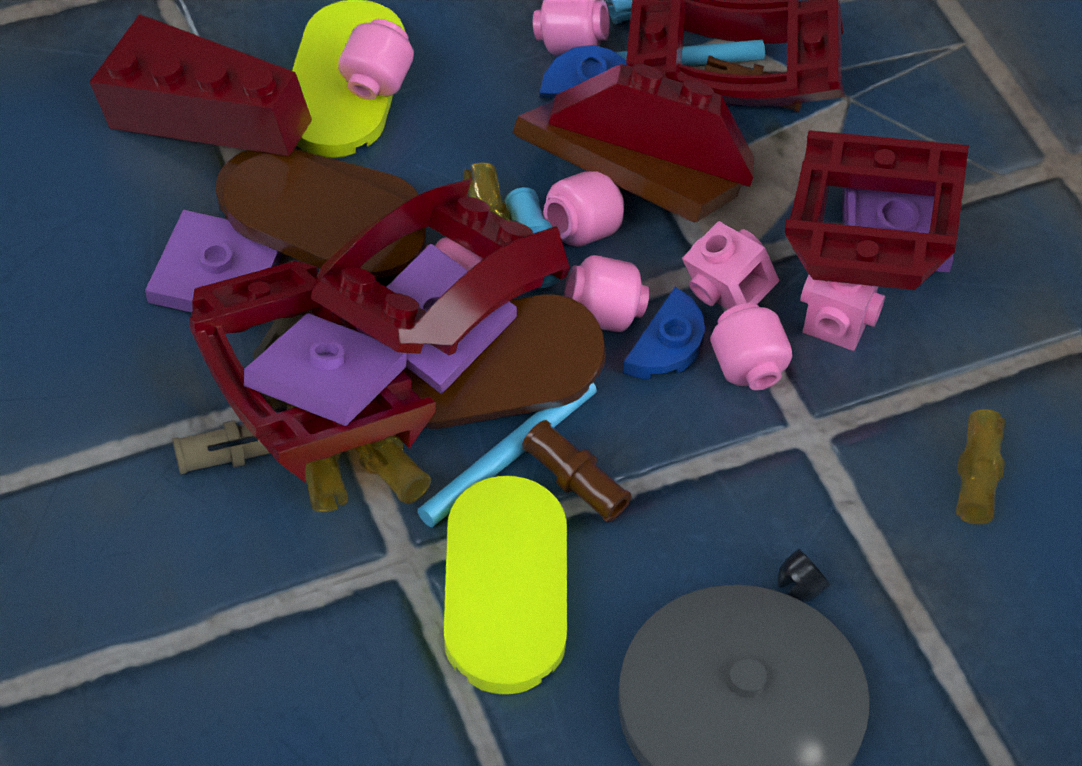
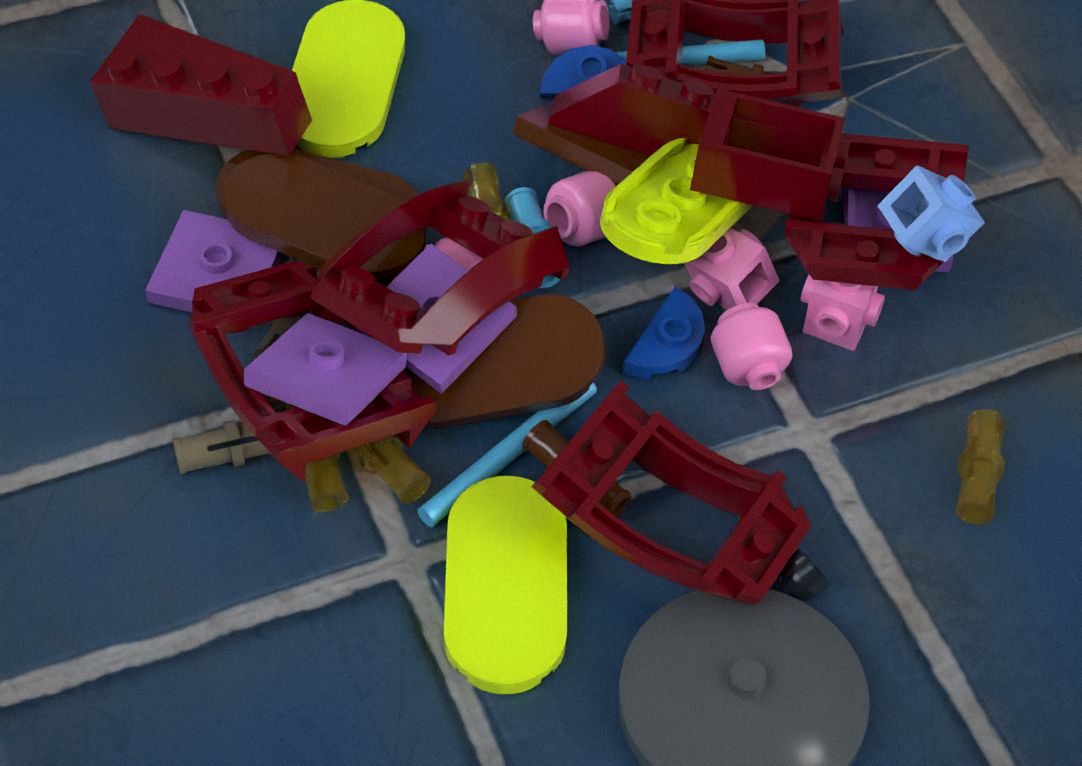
bright pink head [338,19,414,100] -> none
bright pink head [564,255,649,332] -> none
none -> dark red wedge [531,380,811,606]
none -> neon yellow tile [600,138,753,264]
none -> dark red window [690,89,851,221]
none -> light blue brick [878,165,985,262]

